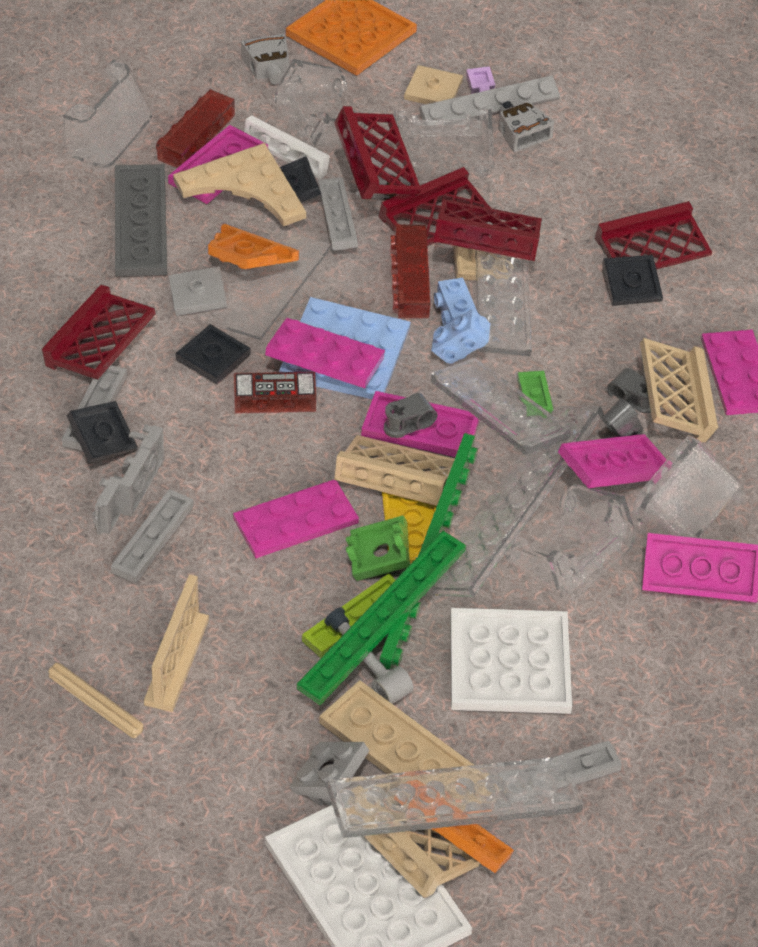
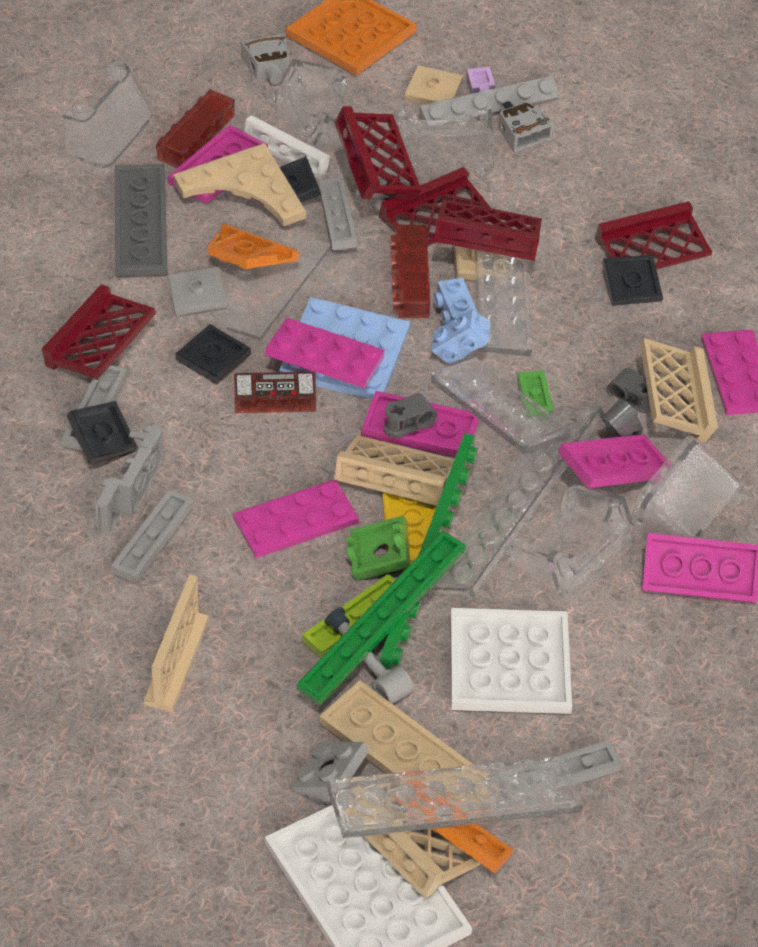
tan axle [48,663,144,738] -> none

